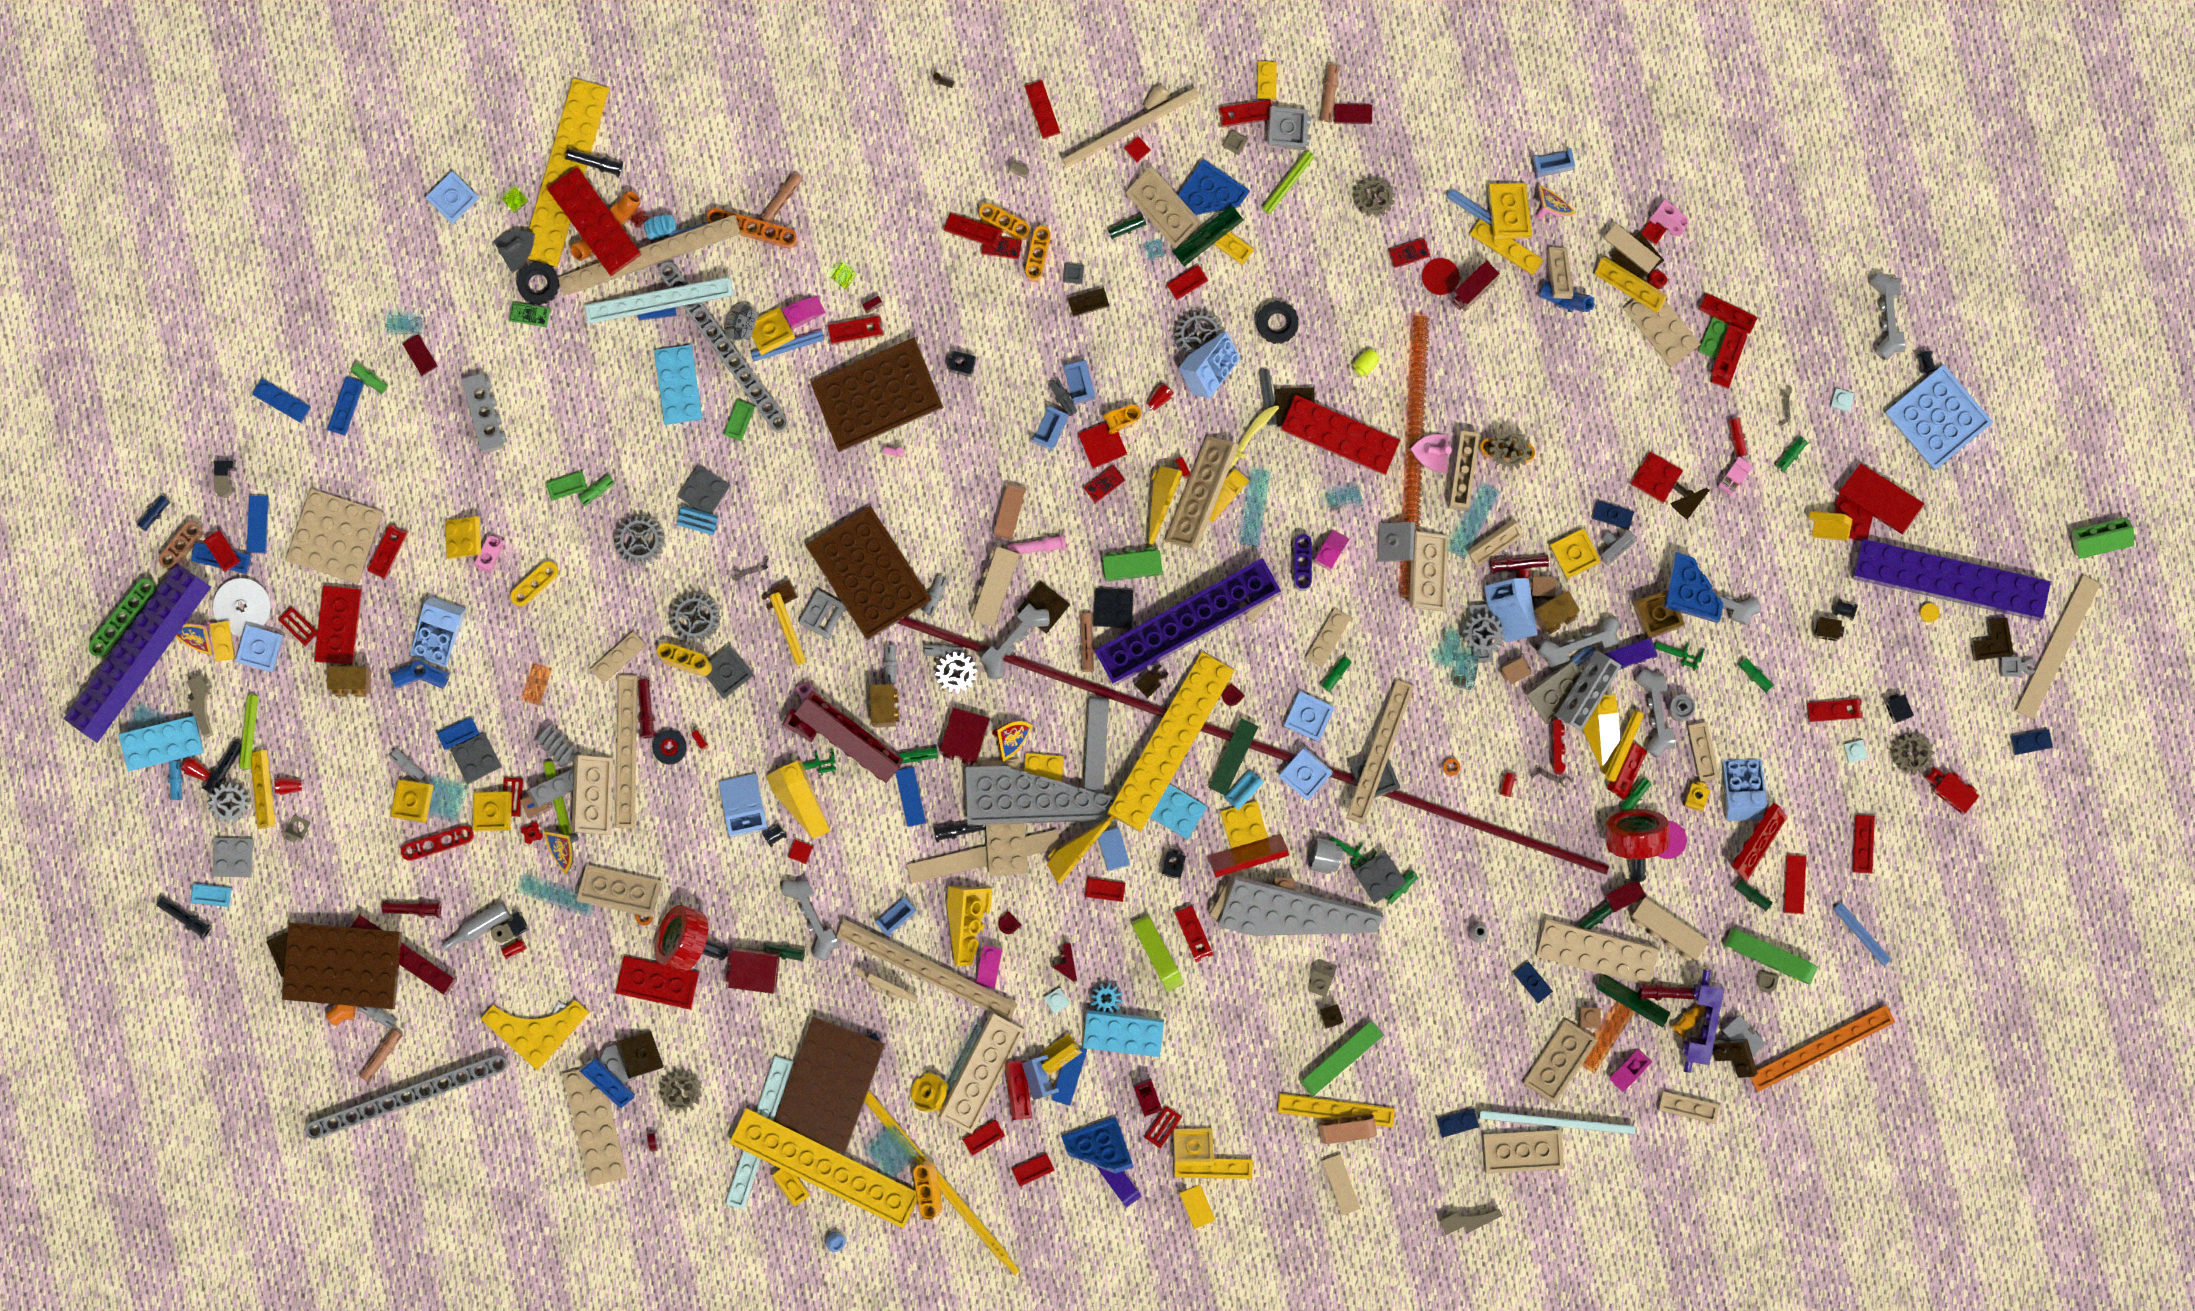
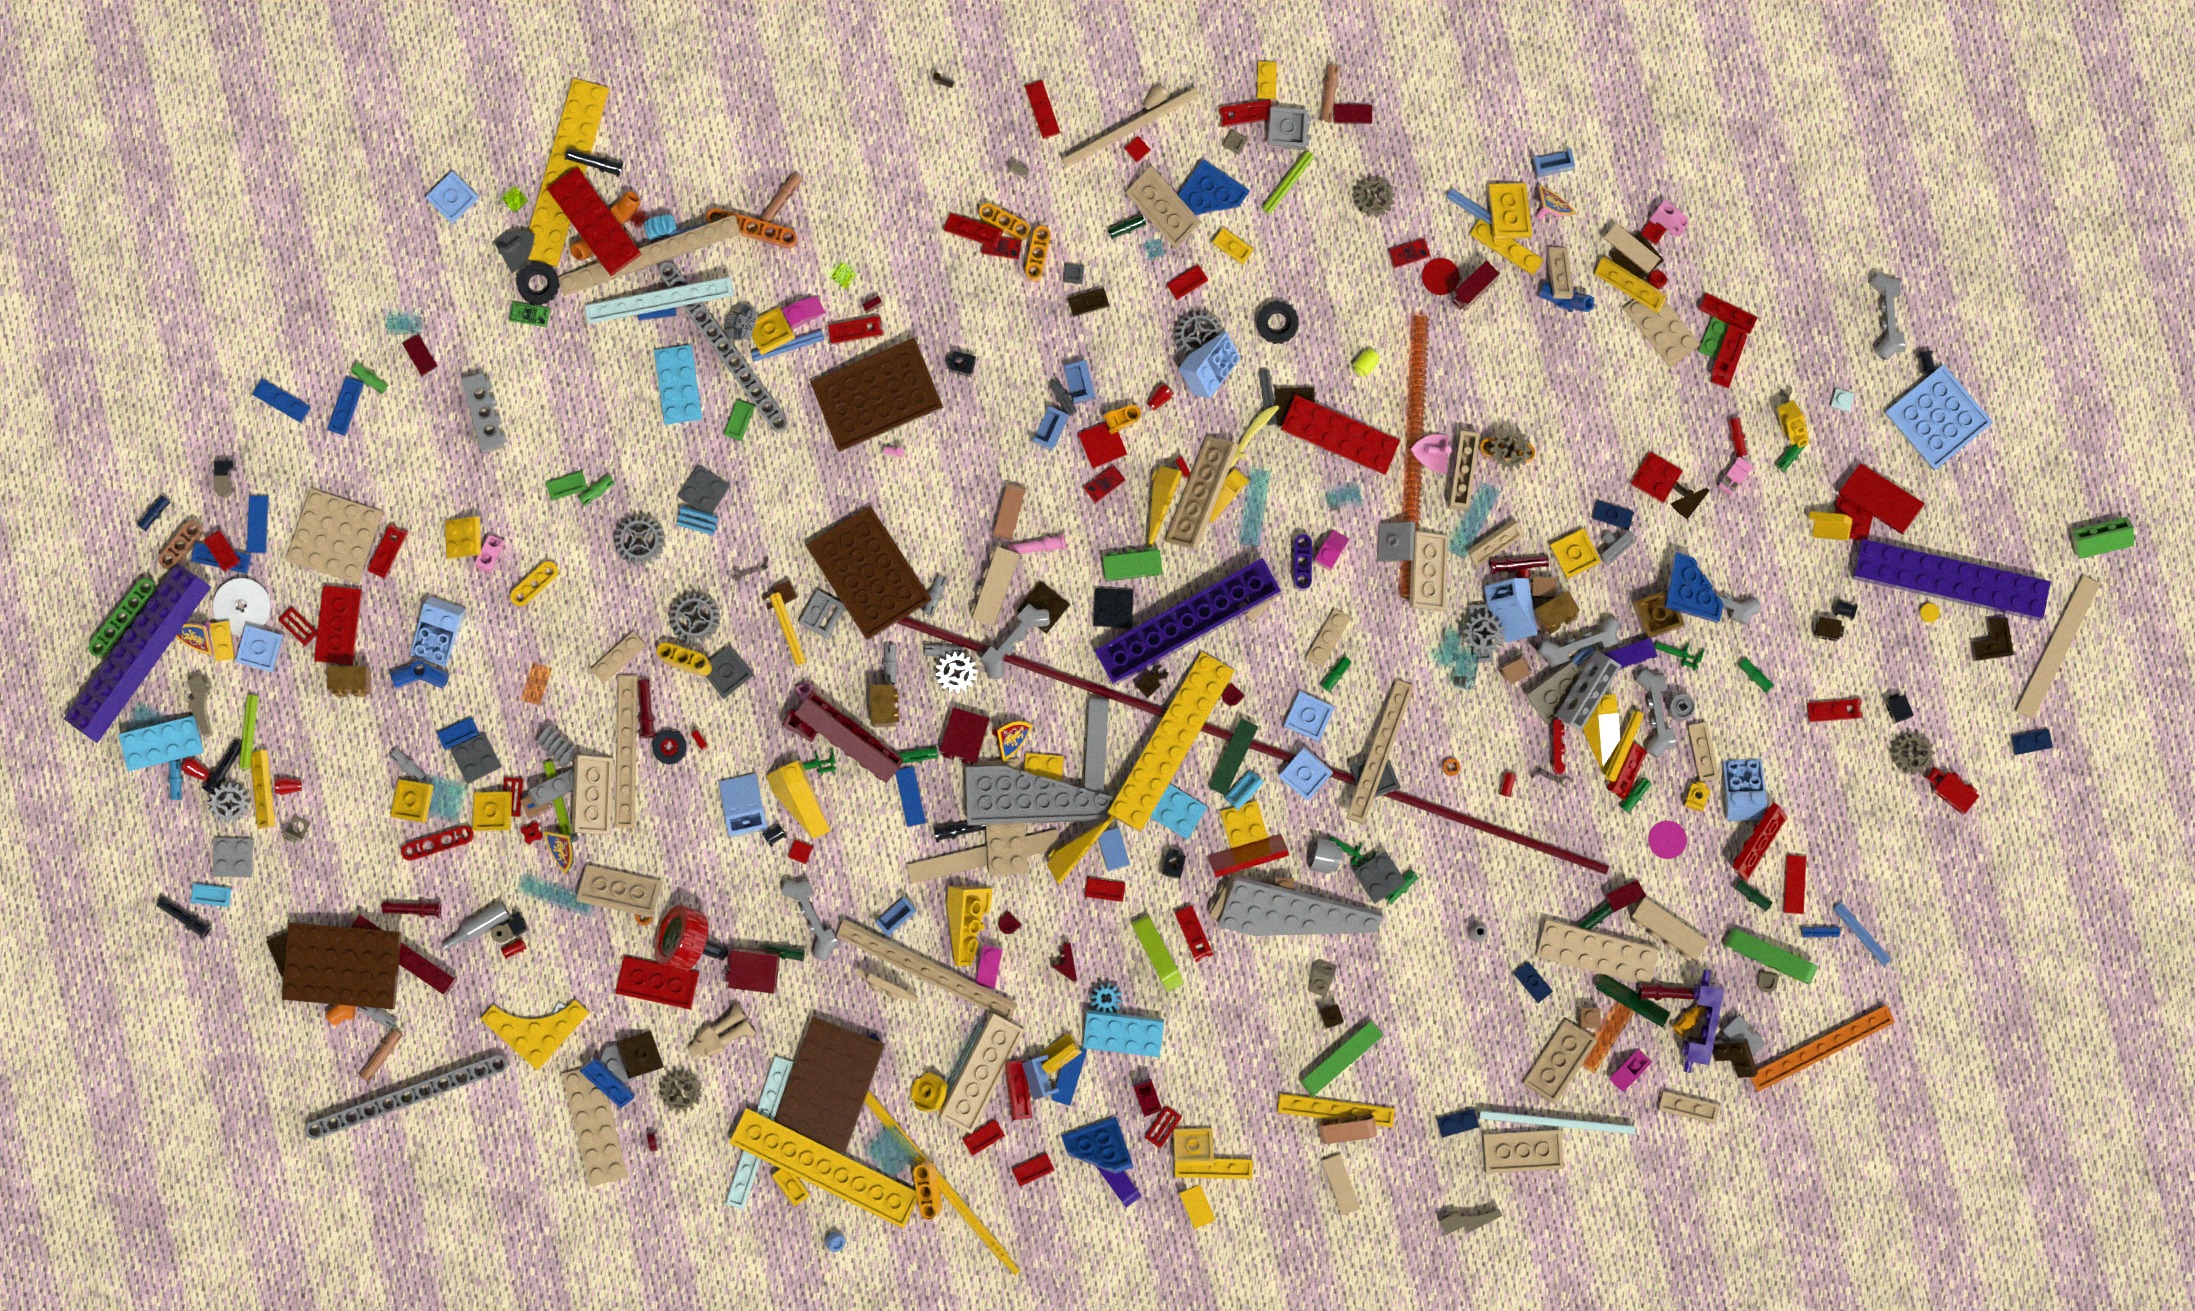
light aqua plate [1044,988,1070,1014] -> none
nougat pin [1080,613,1095,672] -> none
dark green tile [1172,205,1244,267] -> none
red wheel [1605,809,1670,882] -> none
light aqua plate [1844,740,1868,763] -> none
red tile [1853,815,1875,874] -> none
light grey plate [2001,657,2035,677] -> none
none -> tan piece [687,1003,757,1060]
none -> yellow hips [1777,400,1809,448]
none -> blue axle [1802,926,1840,938]

